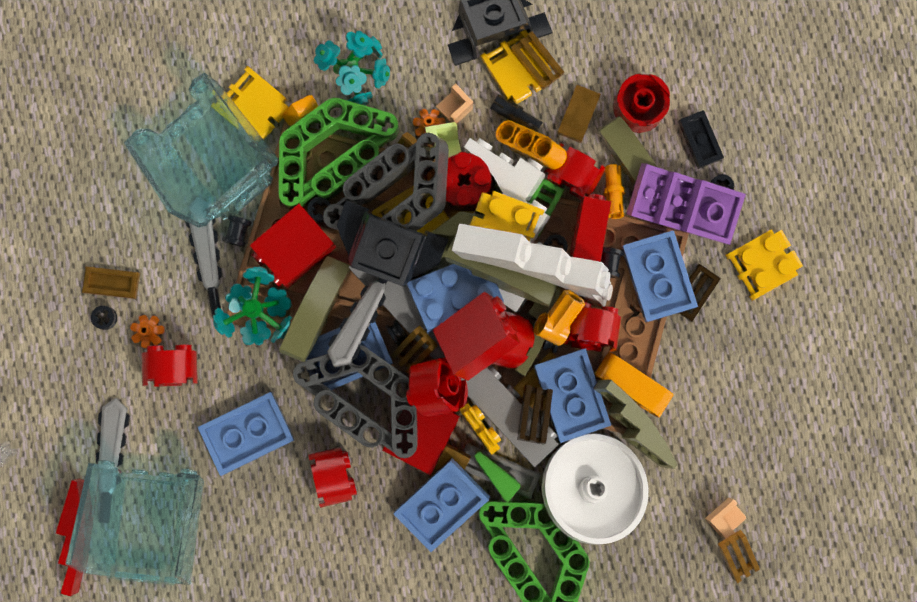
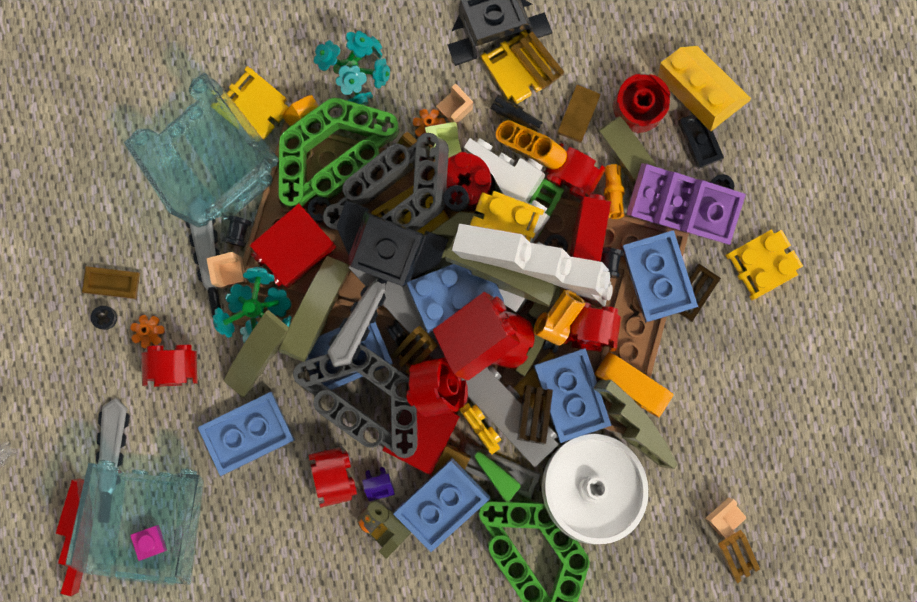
none -> dark pink plate [130,525,167,561]
none -> light nougat panel [206,252,247,289]
none -> olive slope [224,310,289,398]
none -> olive leg [357,502,411,559]
none -> dark purple tile [362,467,395,501]
none -> black bush [444,185,470,212]
none -> yellow slope [658,46,751,131]

